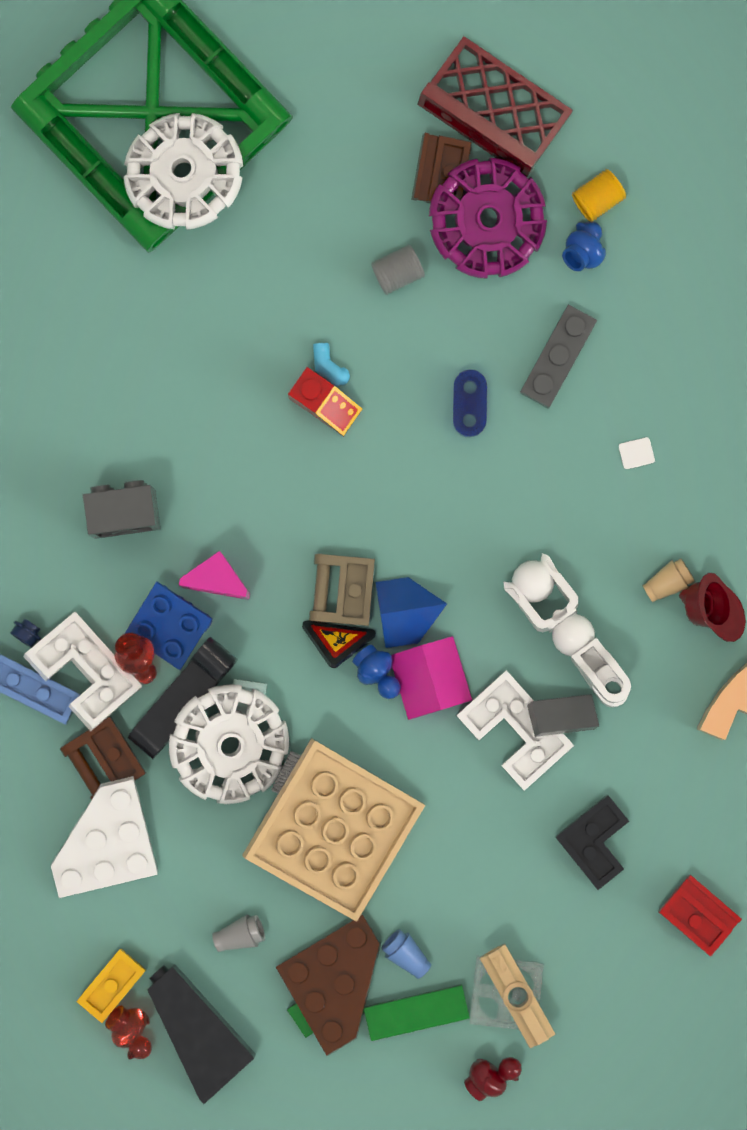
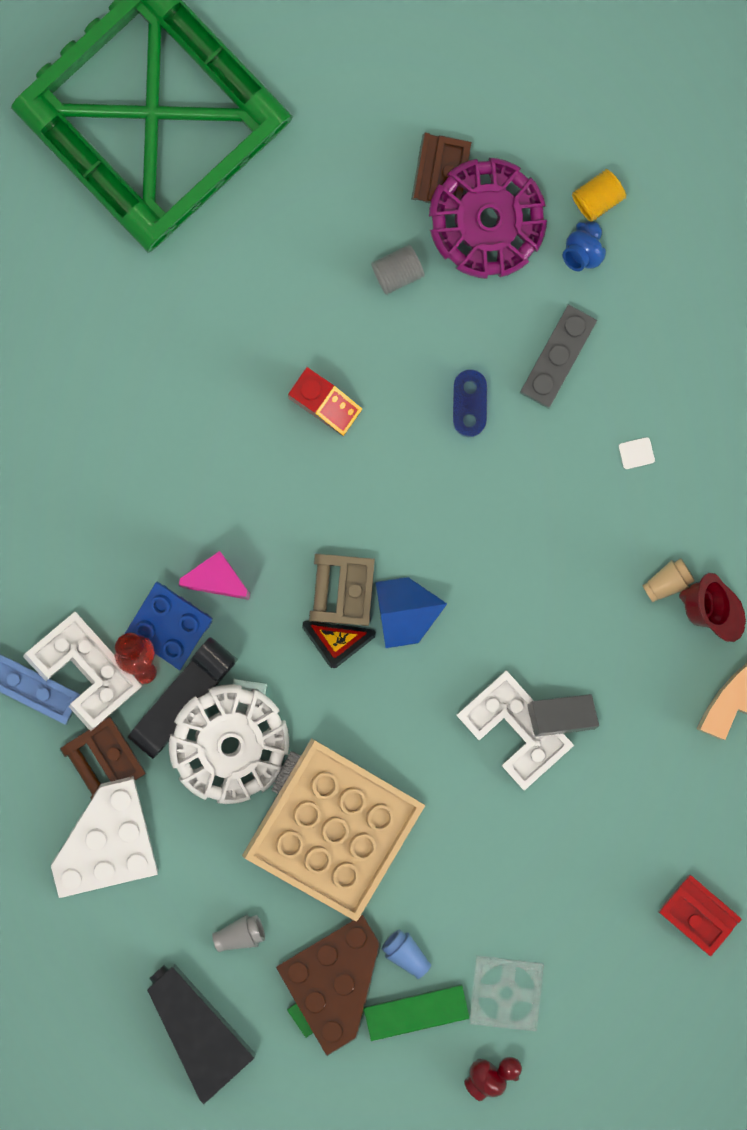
dark blue plate [10,618,42,648] -> none
yellow plate [76,948,146,1023] -> none
dark grey brick [83,480,161,539] -> none
clear red animal [105,1005,152,1060] -> none
white plate [124,113,243,230] -> none
medium azure arm [313,343,350,387] -> none
blue animal [352,645,401,699] -> none
dark pink slope [392,636,472,720] -> none
dark red fence [417,36,573,177] -> none
tan piece [479,943,555,1048] -> none
white piece [503,553,631,708] -> none
black plate [555,795,629,890] -> none

